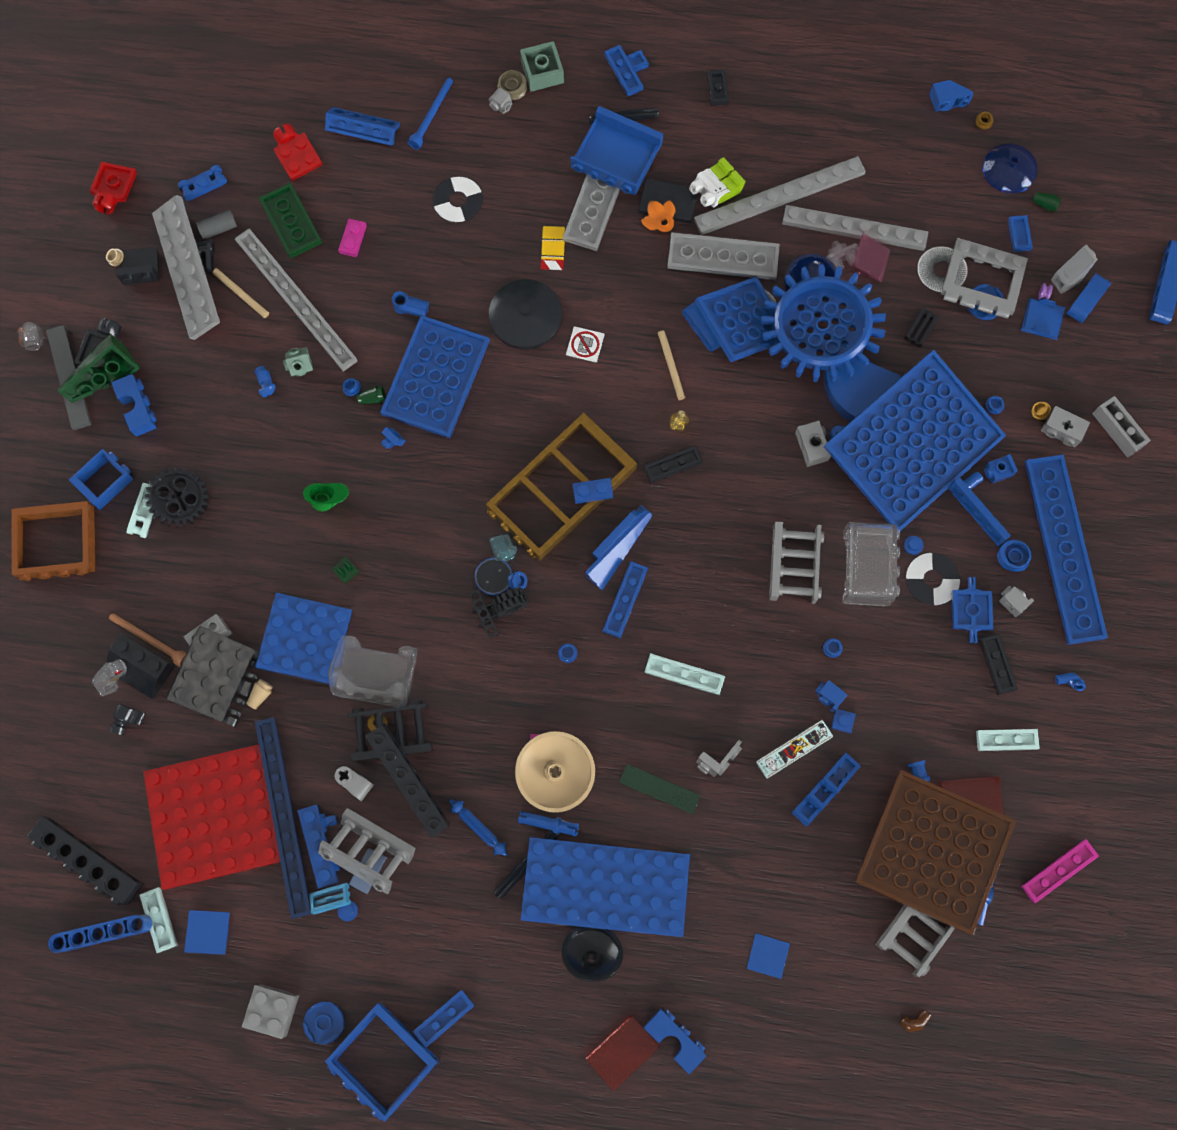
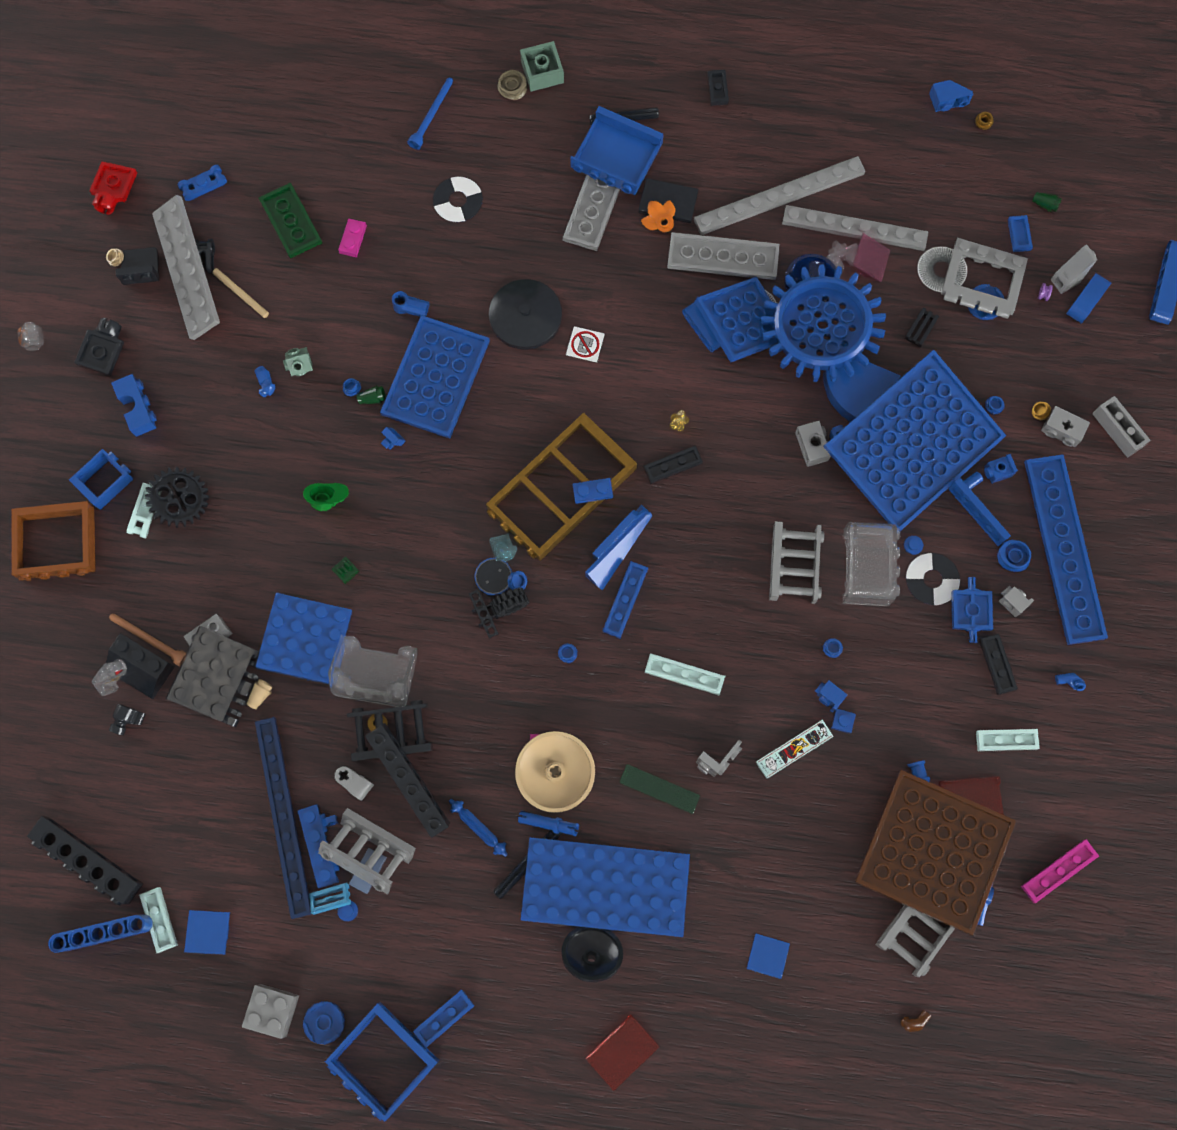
dark grey tile [46,325,92,430] -> none
dark green wedge [57,334,140,403] -> none
red plate [143,744,280,890] -> none
dark grey pin [196,210,238,240] -> none
light grey plate [235,229,358,372] -> none
red plate [273,124,323,181] -> none
blue fence [325,107,400,146] -> none
light grey plate [489,88,512,114] -> none
yellow sticker [541,226,565,270] -> none
blue plate [604,45,643,97] -> none
blue tile [627,50,649,72] -> none
blue arch [643,1008,706,1075] -> none
tan bar [658,330,685,400] -> none
hips [689,157,746,208] -> none
blue slope [792,753,861,827] -> none
clear blue dish [983,143,1038,193] -> none
blue piece [1021,298,1065,340] -> none

